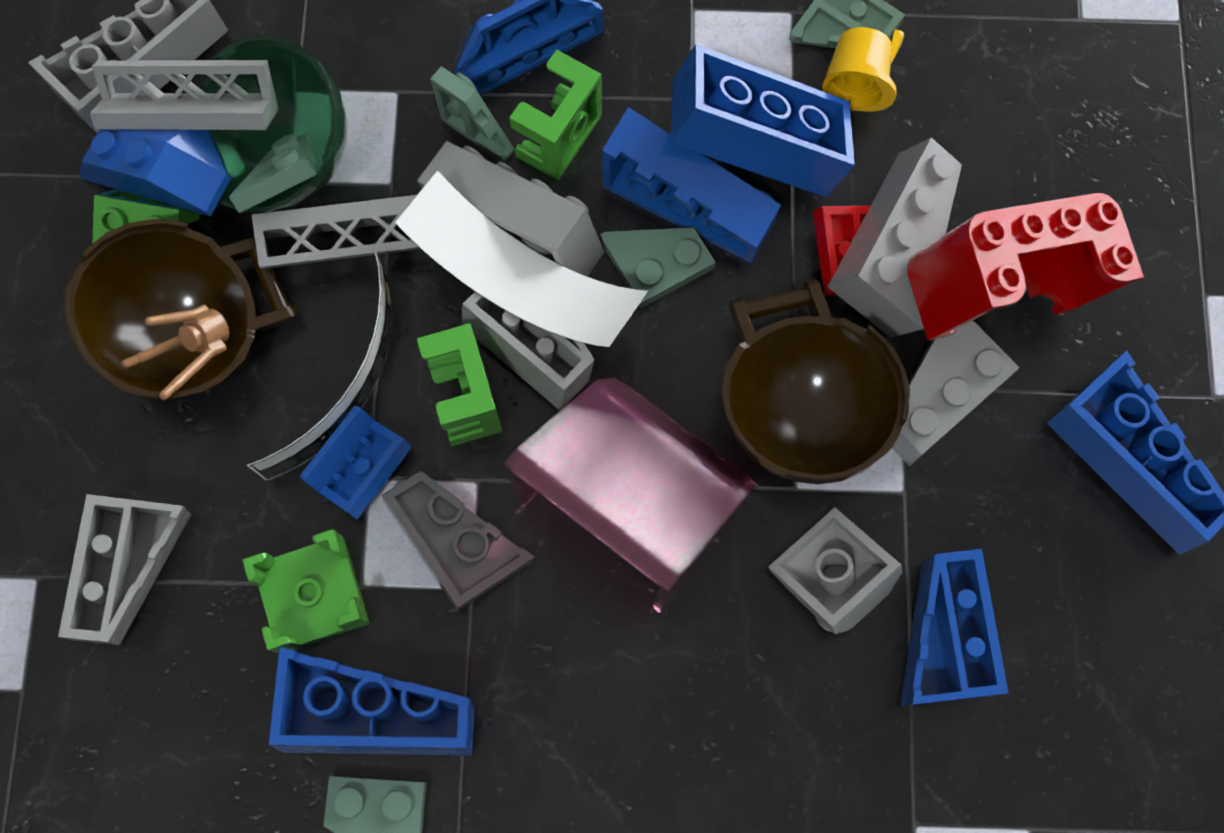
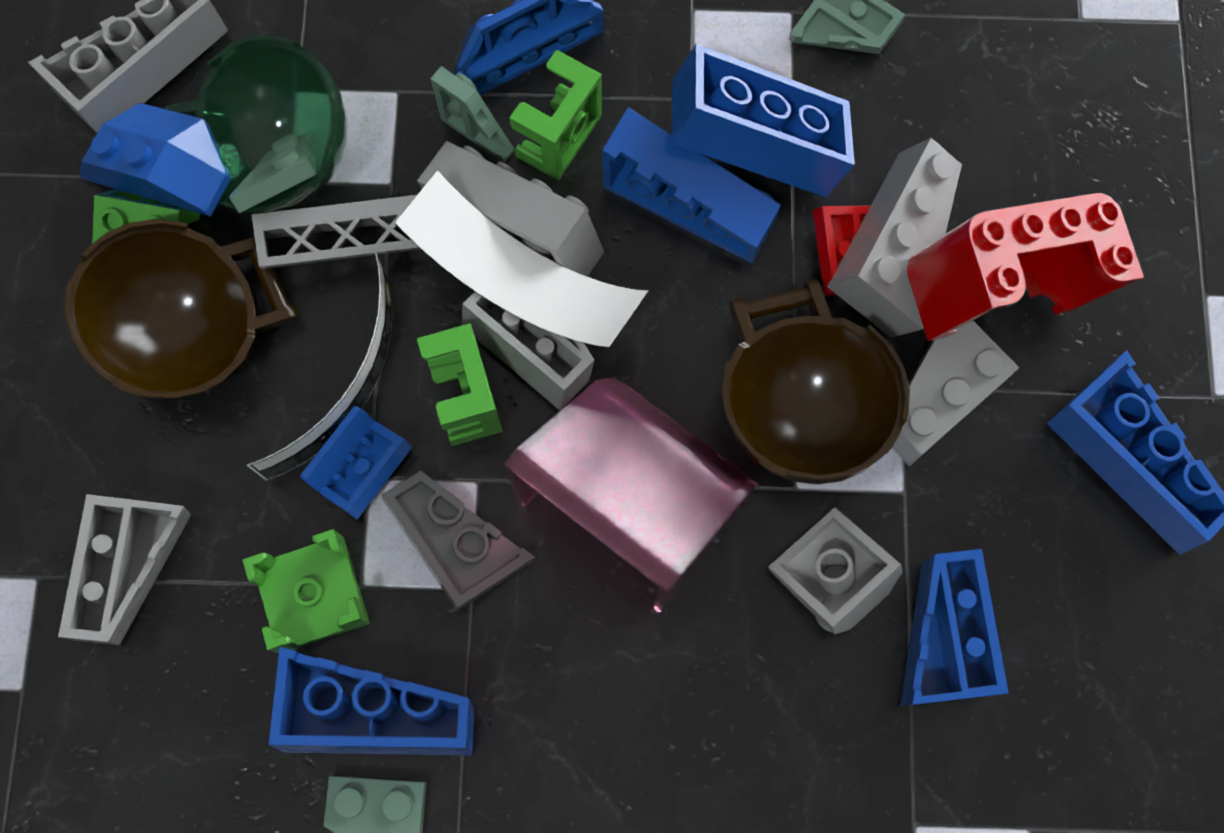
light grey fence [90,60,279,130] -> none
medium nougat plant [121,304,229,400] -> none
sand green wing [600,227,716,309] -> none
yellow hat [822,27,904,112] -> none

